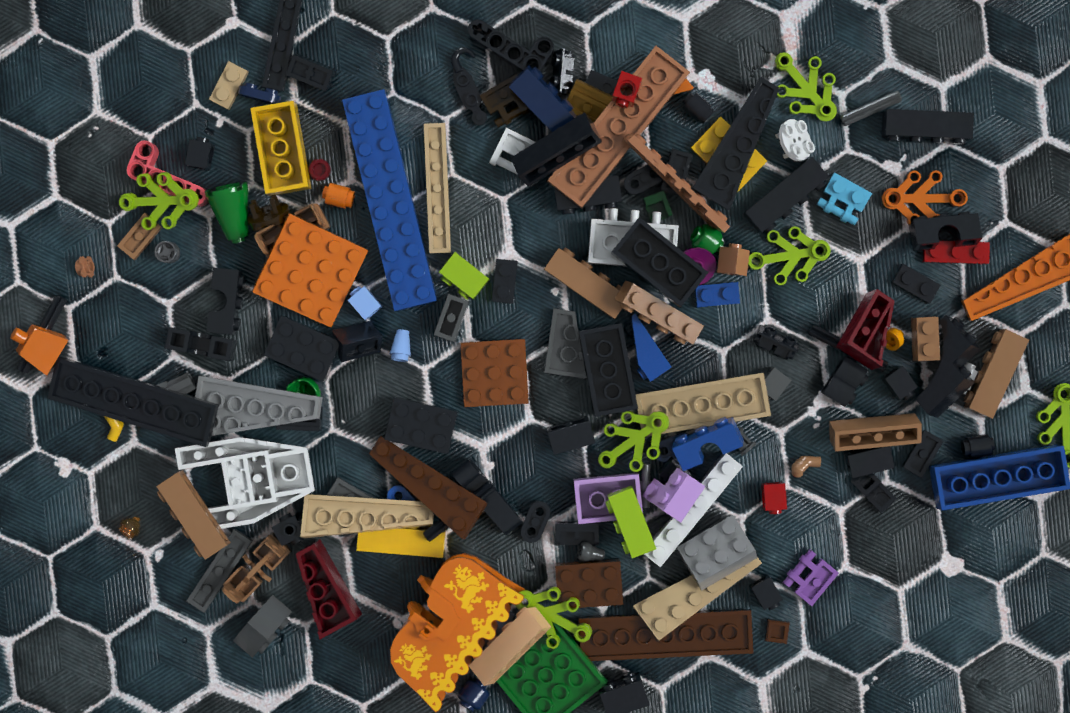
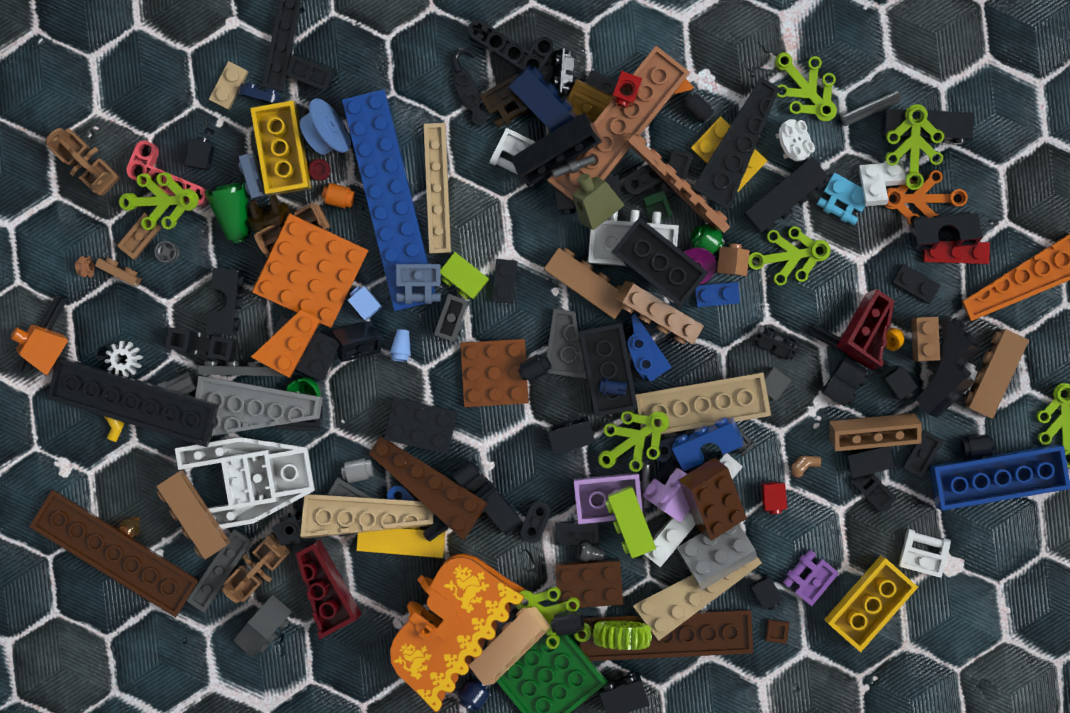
none -> reddish brown plate [29,490,200,618]
none -> medium nougat piece [45,128,121,196]
none -> medium nougat plate [95,257,142,286]
none -> white gear [105,341,143,377]
none -> dark grey plate [198,361,285,376]
none -> sand blue plate [239,154,268,199]
none -> orange wing [251,310,321,378]
none -> medium blue piece [300,98,351,155]
none -> light grey brick [341,458,374,483]
none -> sand blue plate [396,264,441,304]
none -> black brick [518,353,552,382]
none -> black brick [551,611,584,637]
none -> flat silver bar [552,154,596,178]
none -> olive torso [572,174,624,230]
none -> lime gear [593,620,652,650]
none -> dark blue pin [599,378,627,396]
none -> blue plate [627,333,657,375]
none -> reddish brown brick [678,458,747,541]
none -> yellow brick [824,555,918,652]
none -> white plate [859,162,906,206]
none -> lime plant [885,104,944,190]
none -> white plate [898,528,951,578]

